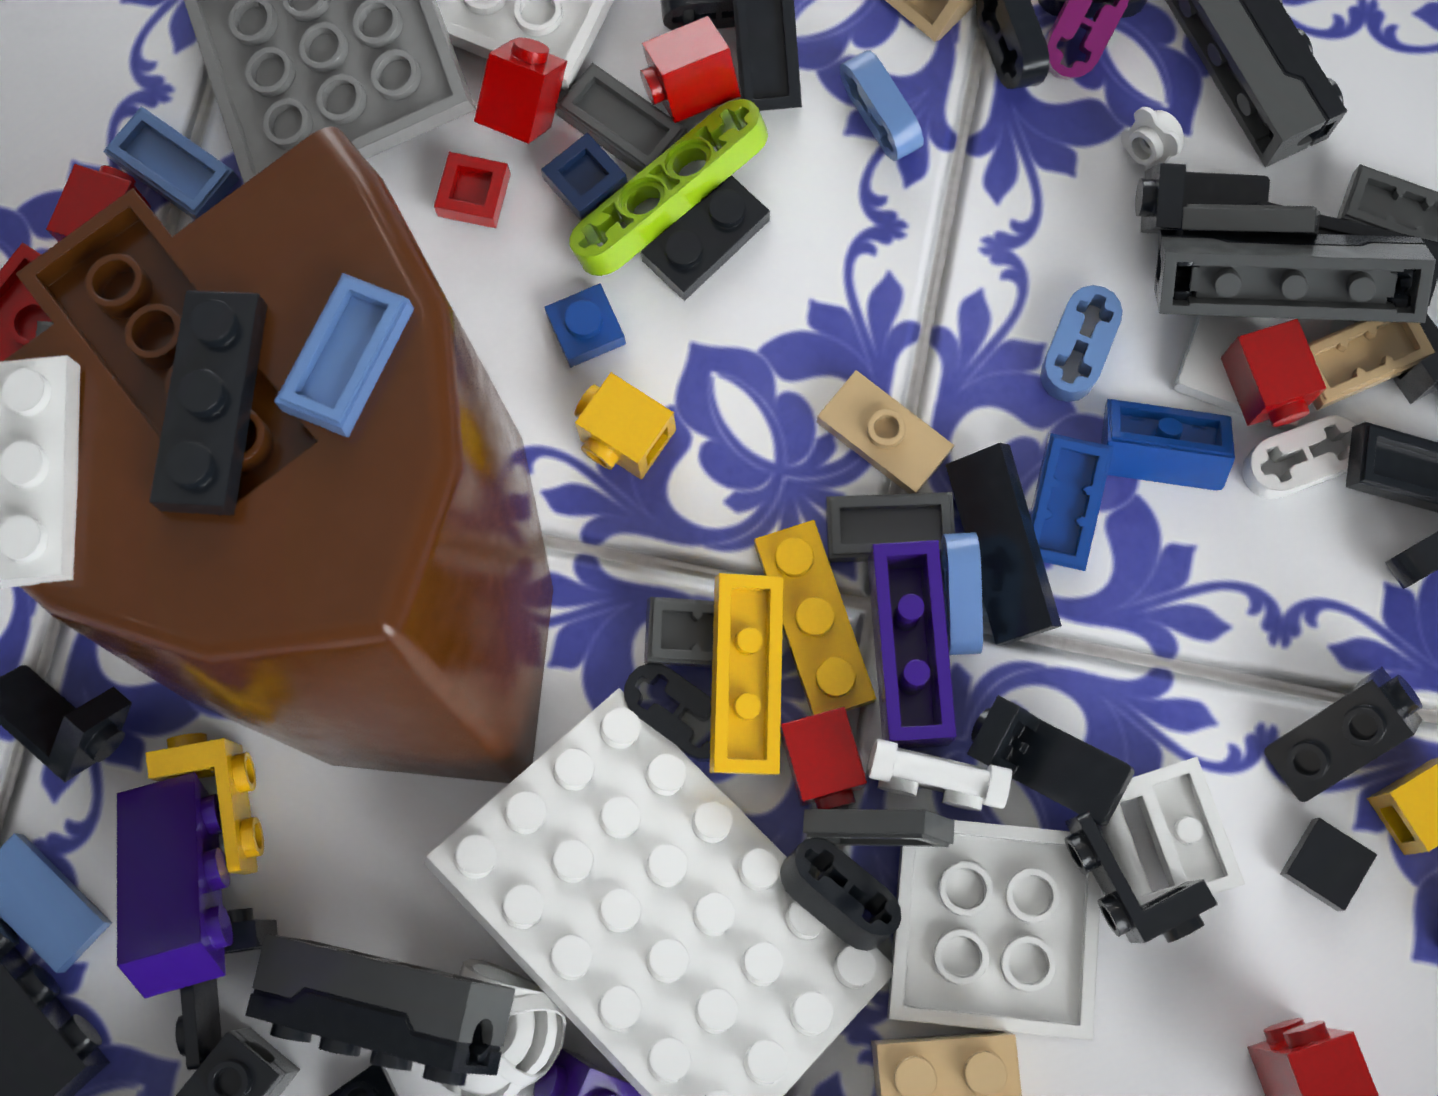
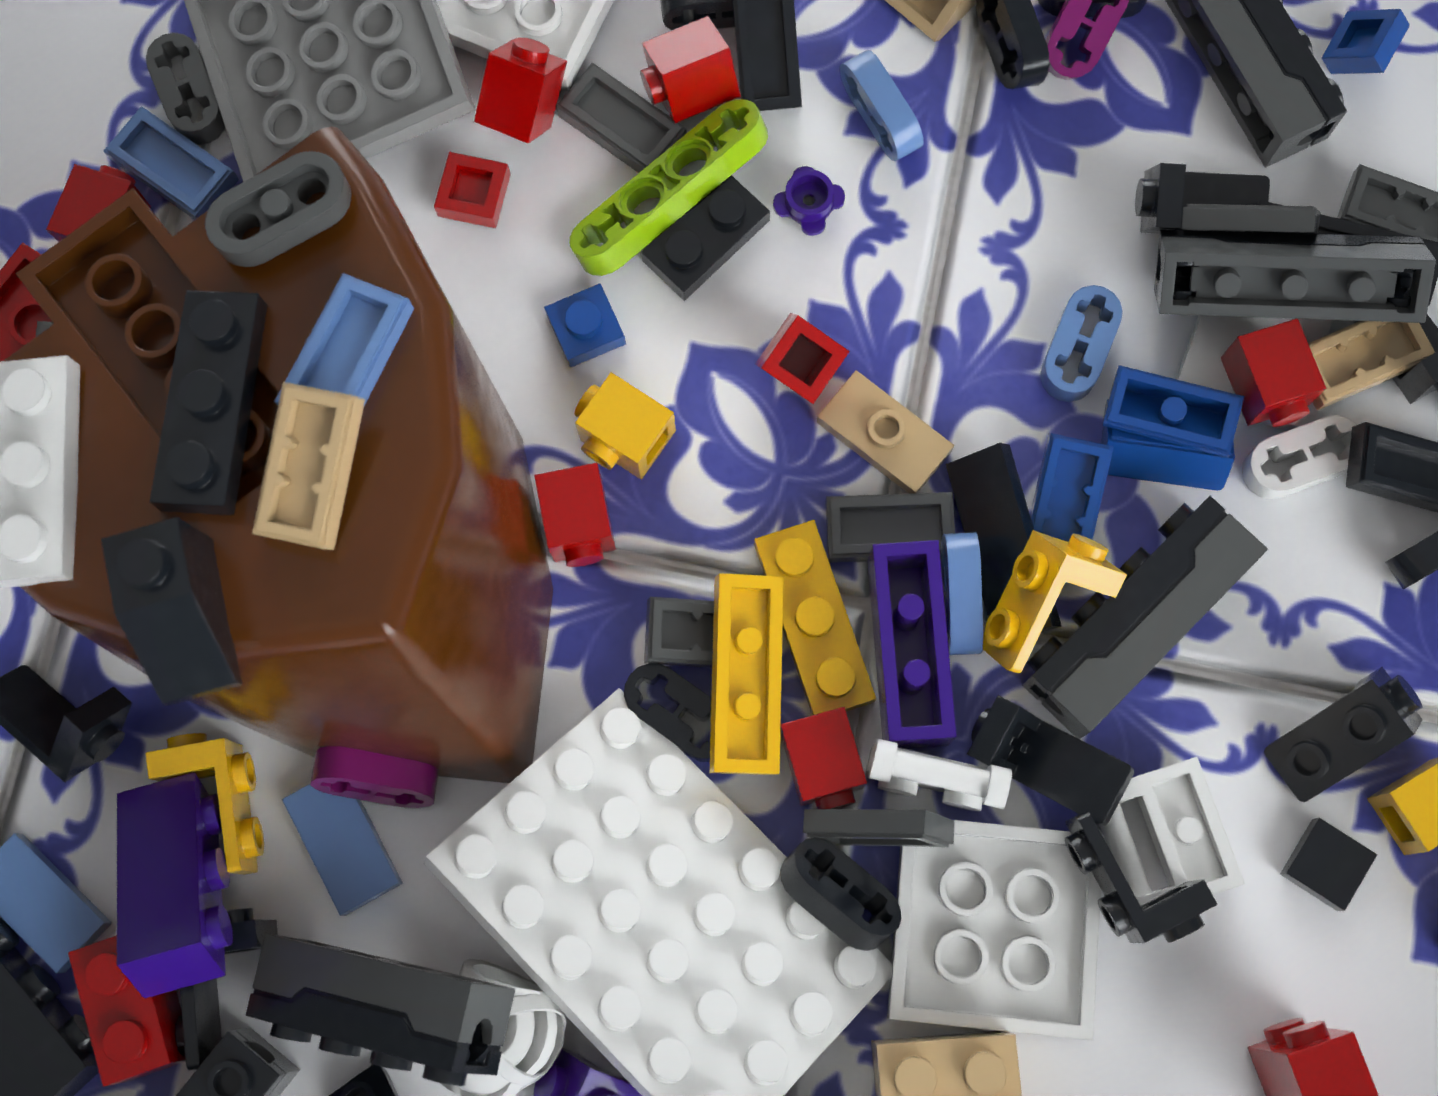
dark blue plate [541,132,627,220] -> none
white plate [1121,107,1184,170] -> none
none -> red brick [68,935,186,1087]
none -> black slope [101,517,243,706]
none -> dark grey beam [145,32,226,145]
none -> dark grey plate [205,151,351,267]
none -> tan plate [252,382,365,550]
none -> medium blue tile [282,783,403,916]
none -> magenta beam [310,746,439,808]
none -> red brick [534,462,616,567]
none -> red brick [755,313,850,404]
none -> dark purple plate [773,166,845,236]
none -> yellow bracket [983,530,1127,673]
none -> piece [1022,496,1268,739]
none -> blue slope [1102,365,1245,458]
none -> blue plate [1321,9,1410,74]

